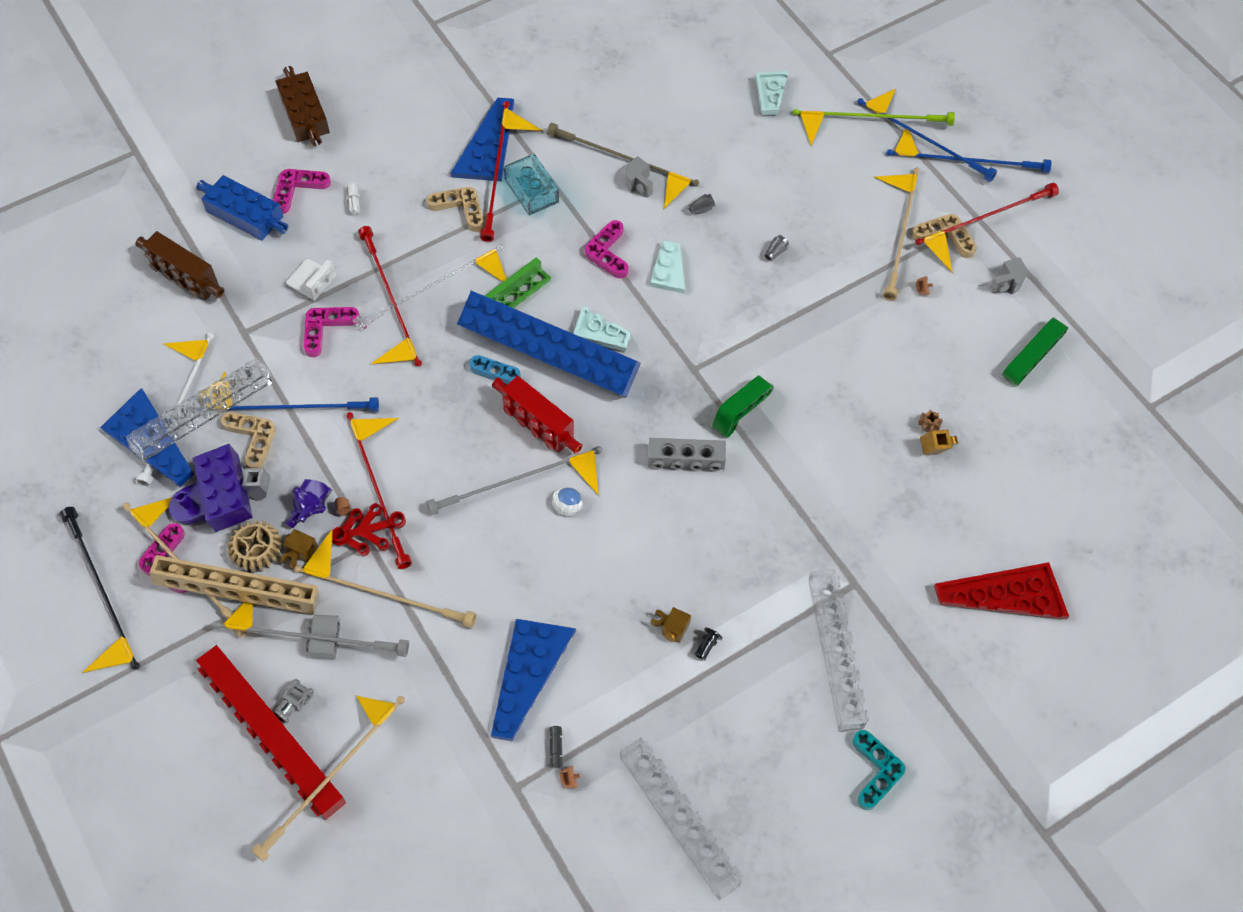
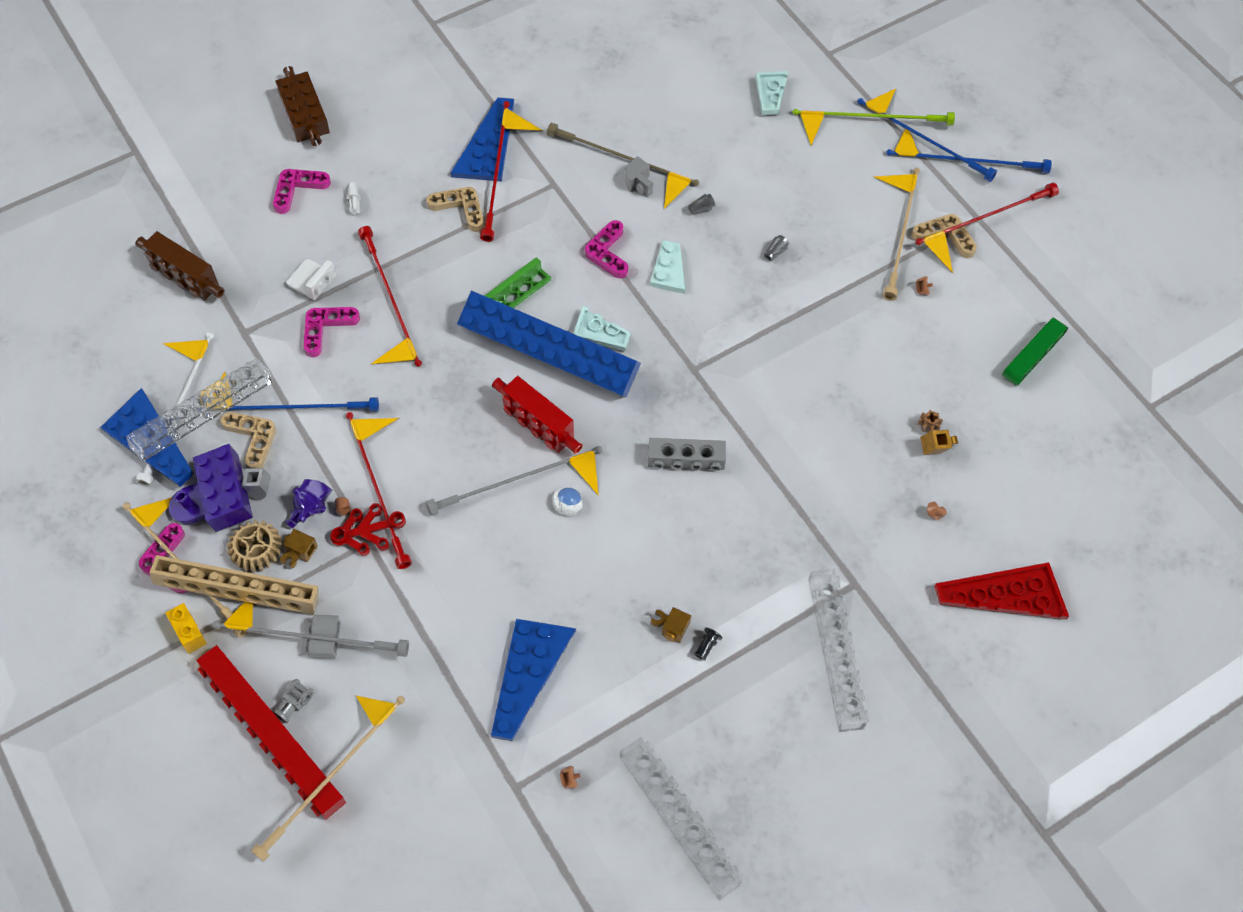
piece [60,507,140,673] -> none
blue brick [196,175,288,241] -> none
piece [293,530,477,629] -> none
piece [353,244,507,332] -> none
dark azure beam [469,355,521,384] -> none
clear light blue brick [504,153,559,216] -> none
dark grey axle [550,726,563,768] -> none
green beam [712,375,774,438] -> none
teal beam [853,730,906,810] -> none
light grey brick [990,257,1027,294] -> none
none -> yellow brick [165,603,207,654]
none -> nougat piece [927,501,947,520]

